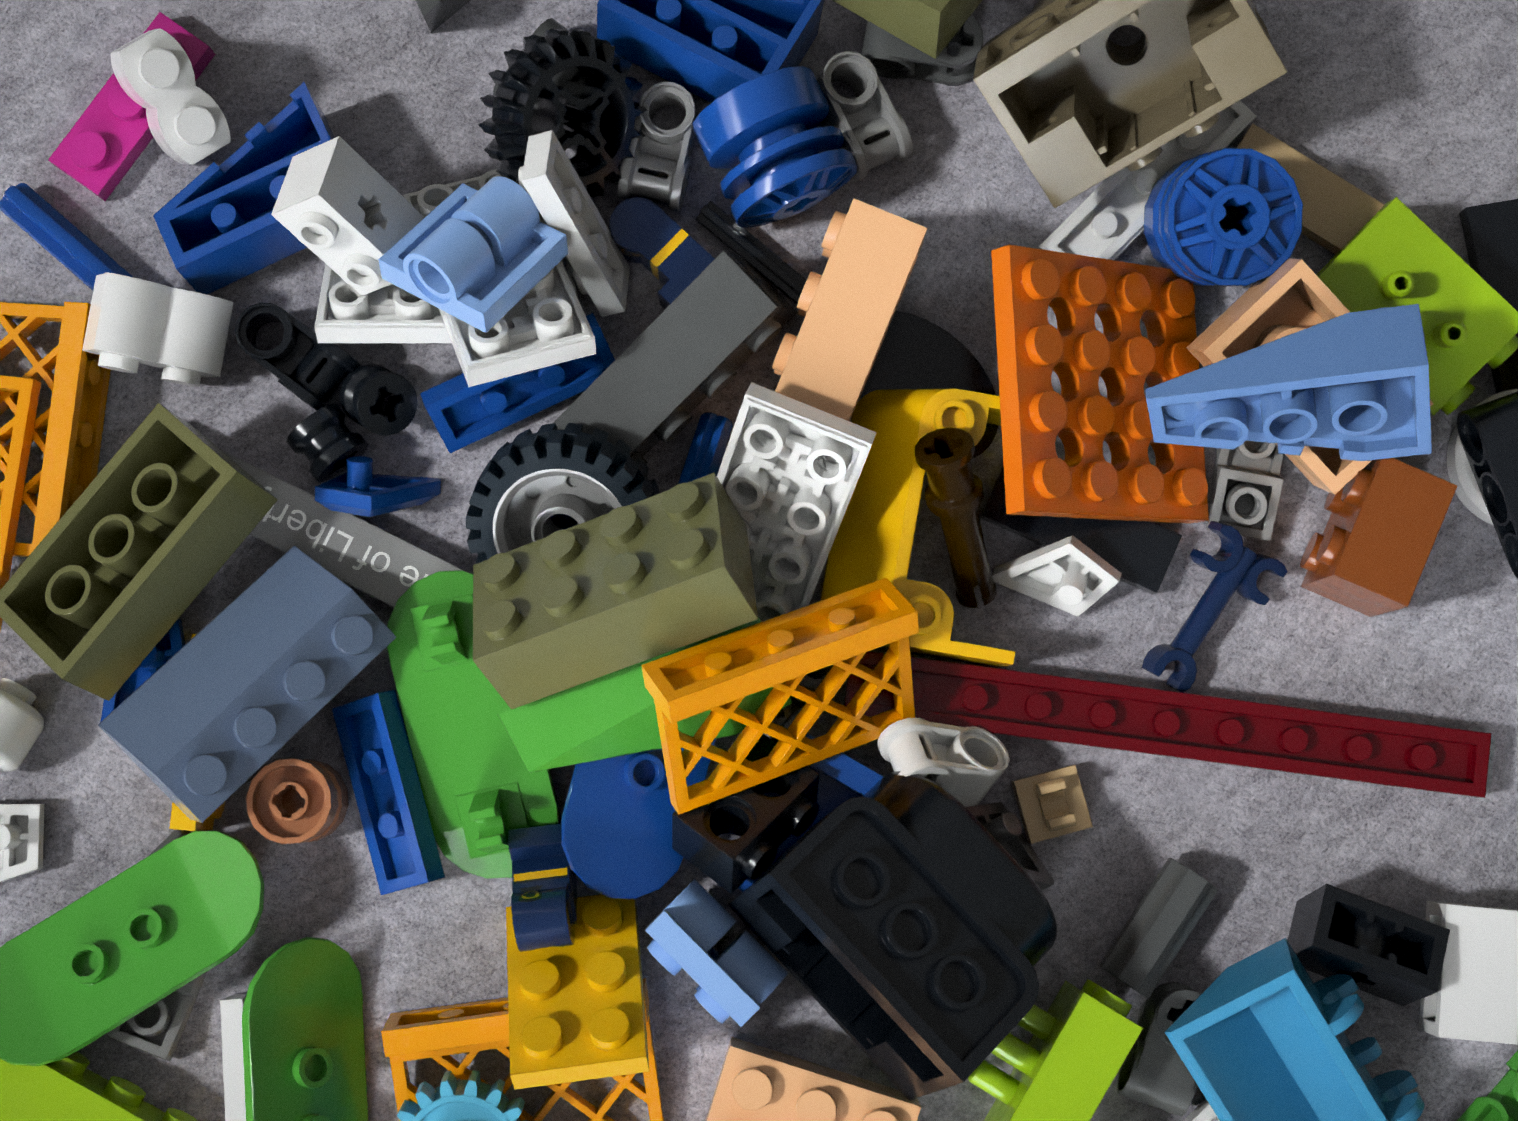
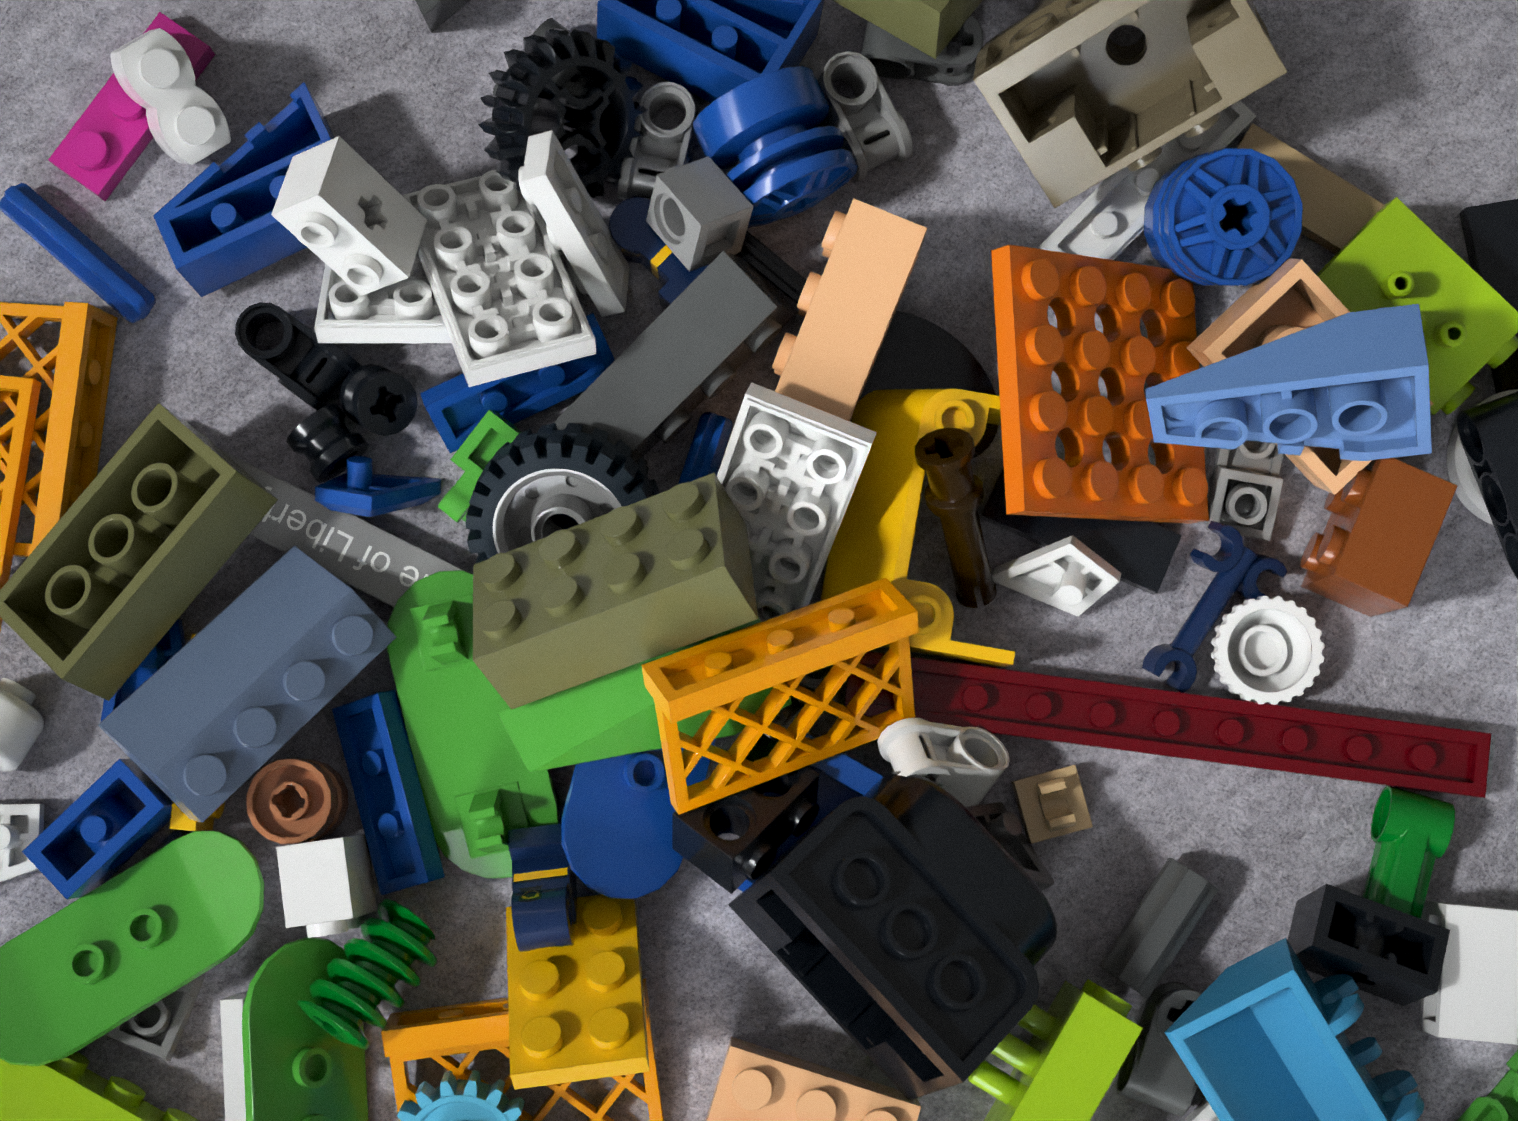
white brick [82,272,234,387] -> none
light blue plate [378,176,568,333] -> none
light blue plate [645,879,788,1027] -> none
none -> blue brick [22,759,172,899]
none -> white brick [276,834,377,938]
none -> green piece [297,899,438,1050]
none -> bright green plate [438,410,522,523]
none -> light grey brick [646,156,753,272]
none -> white hat [1211,596,1325,705]
none -> green piece [1362,786,1455,919]

